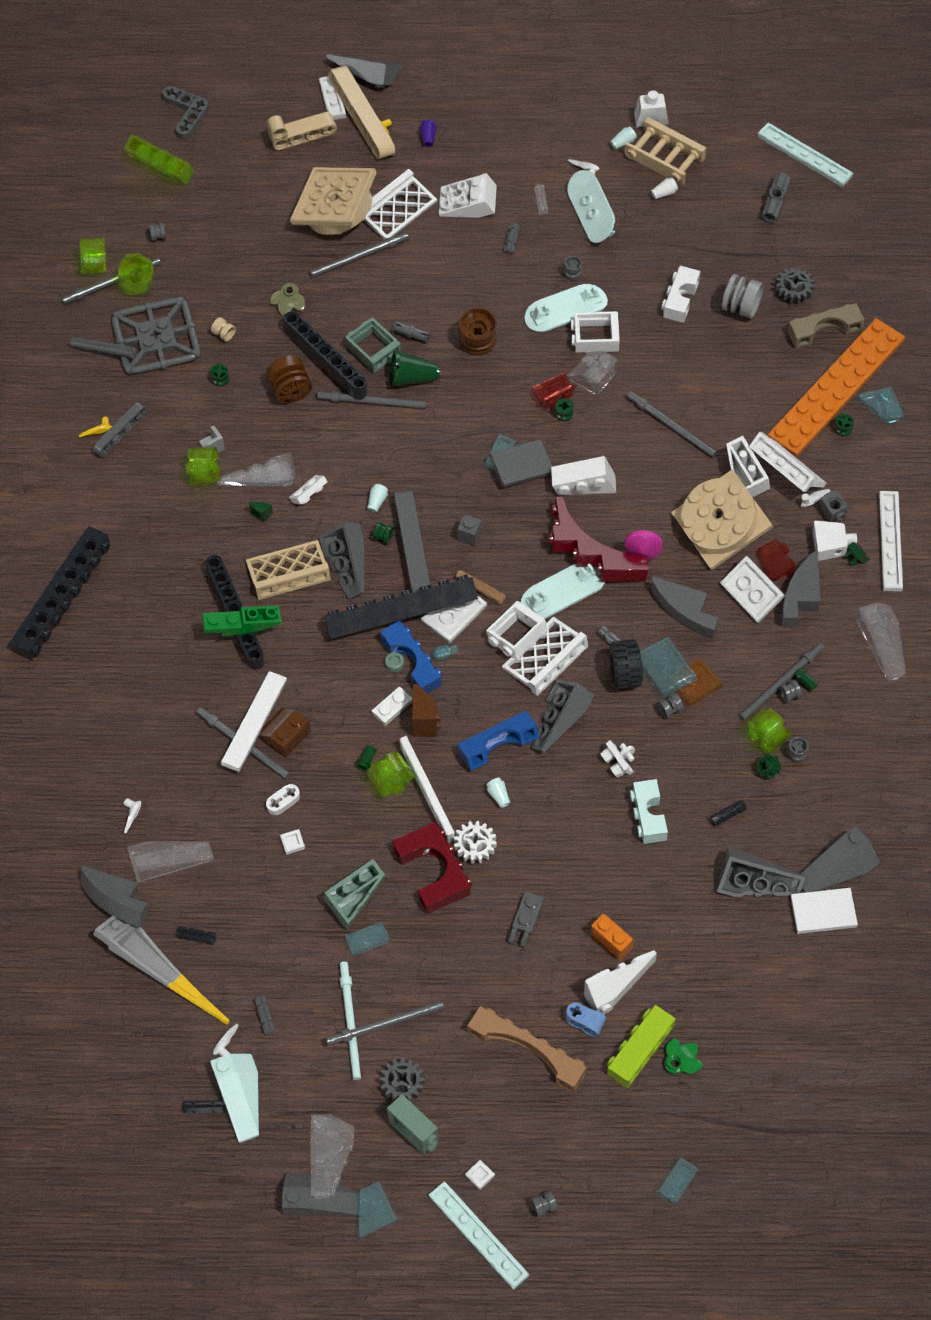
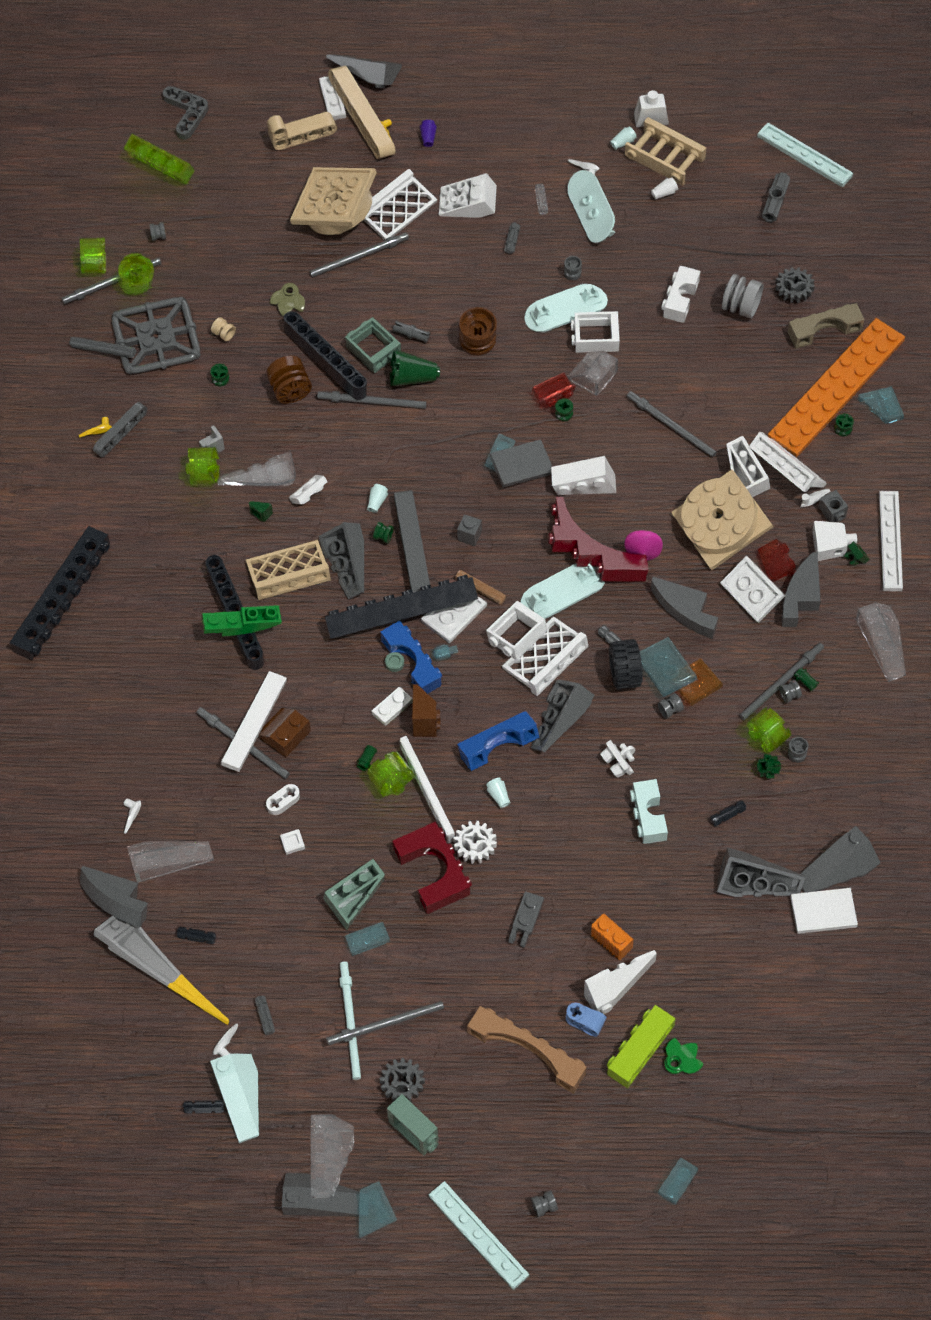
white tile [465,1160,495,1190] -> none

